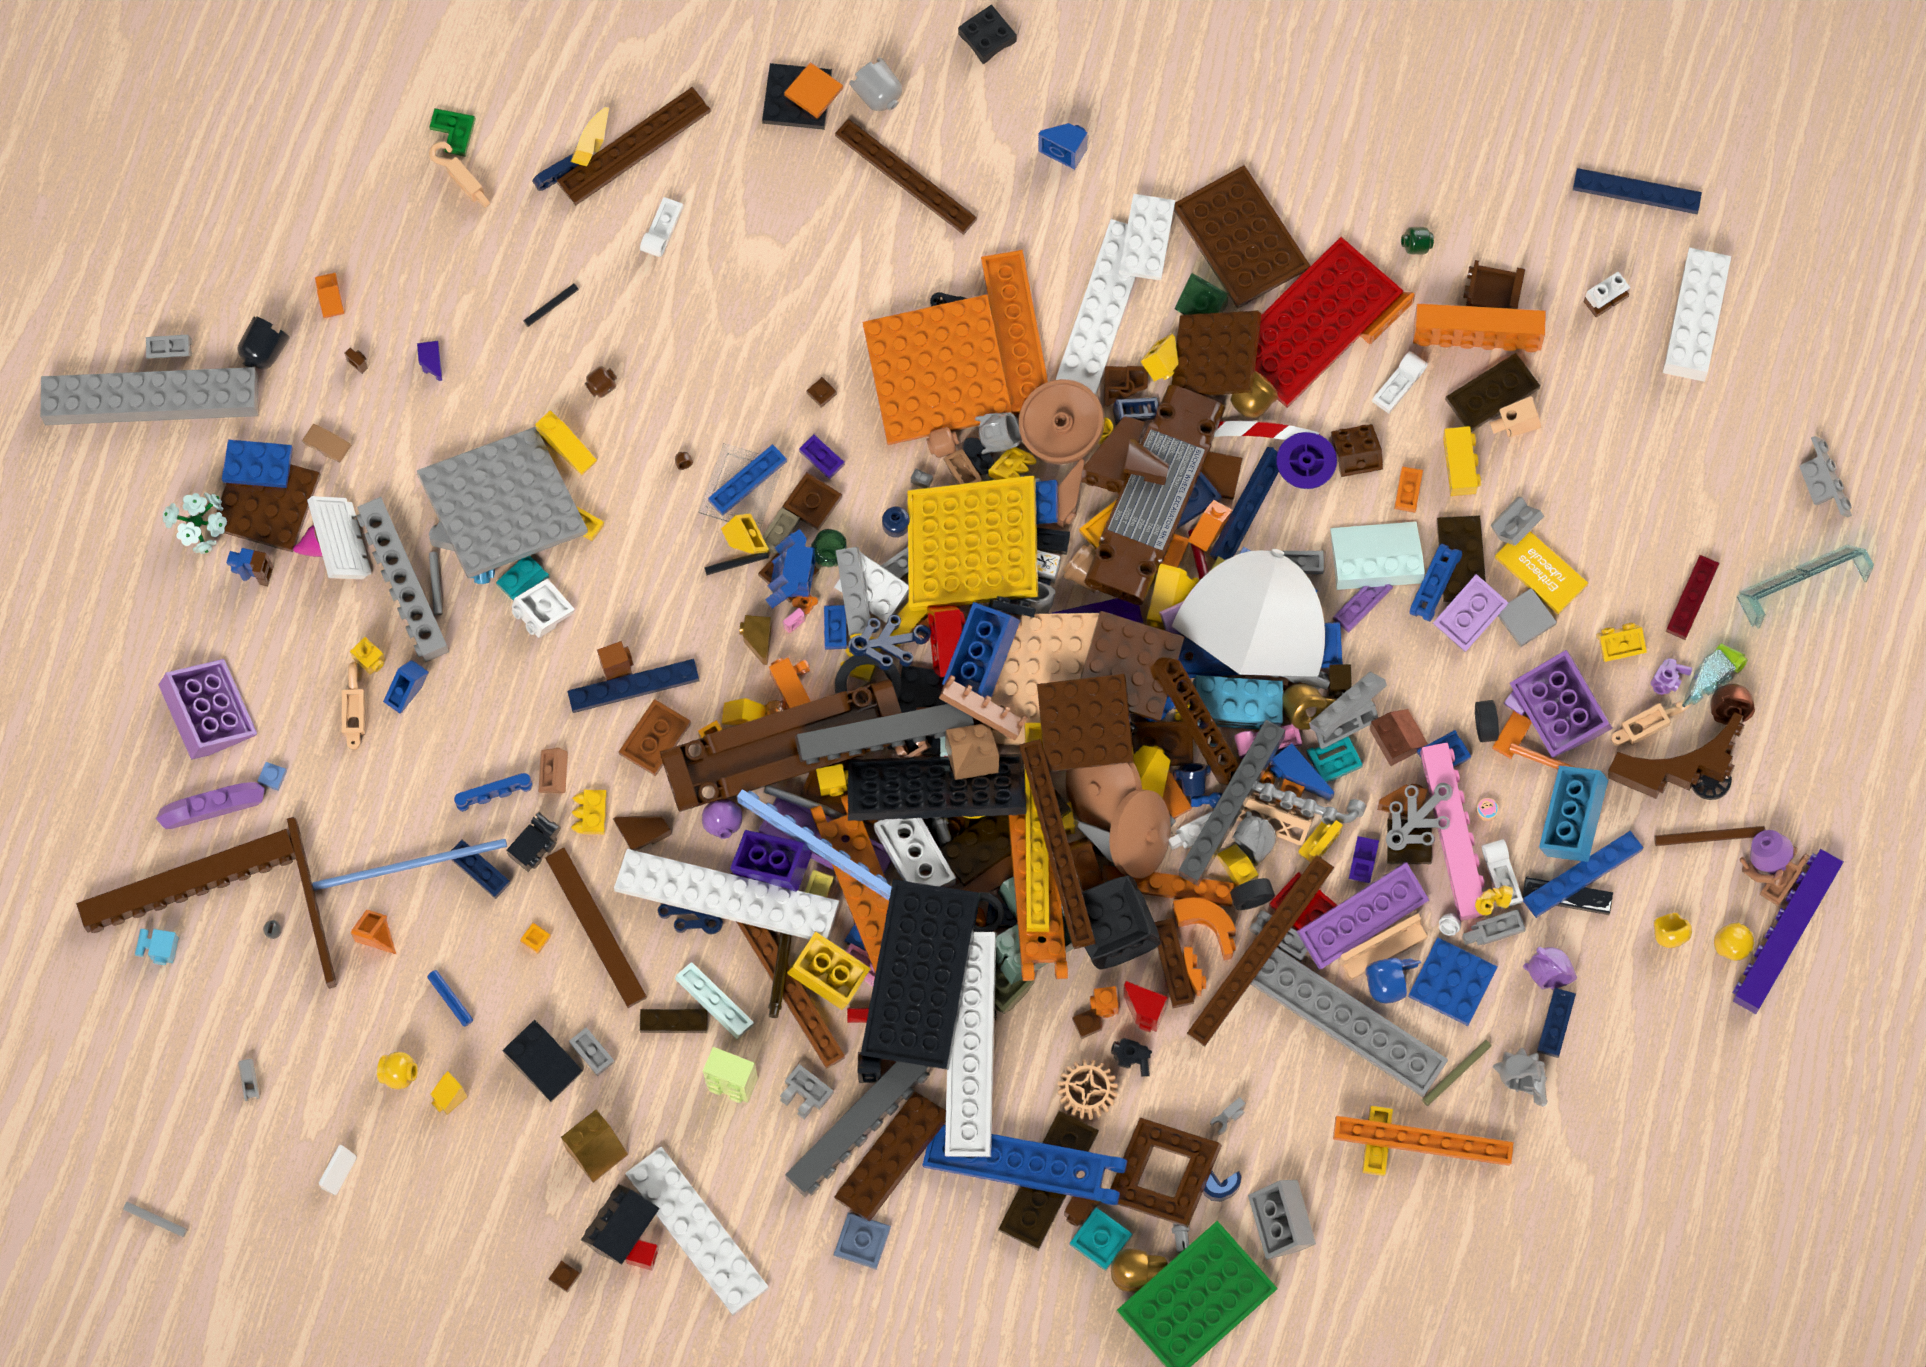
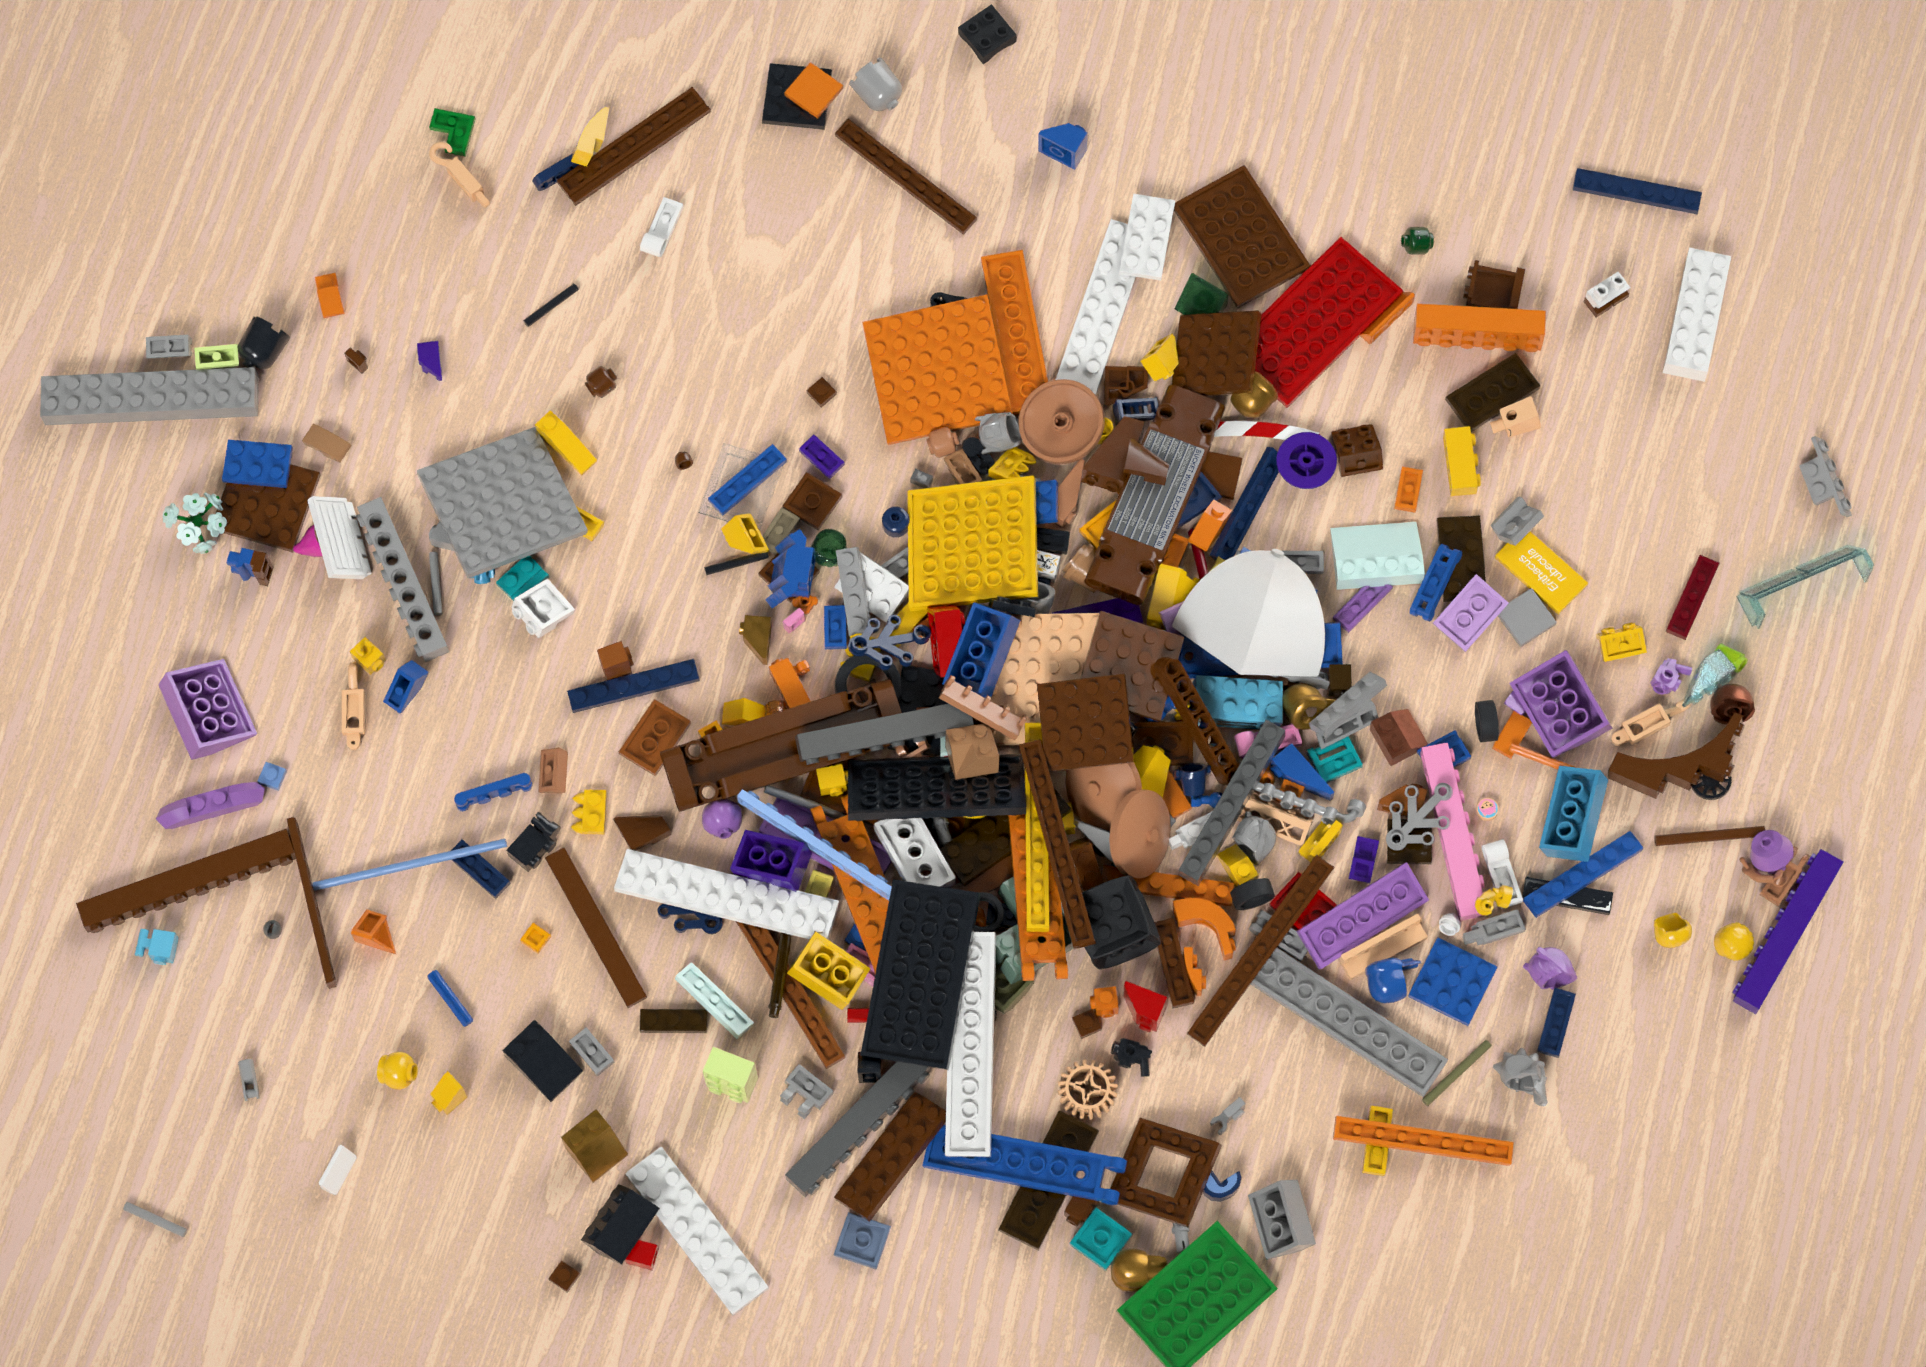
white plate [1372,351,1428,414] -> none
none -> yellowish green slope [194,344,239,370]

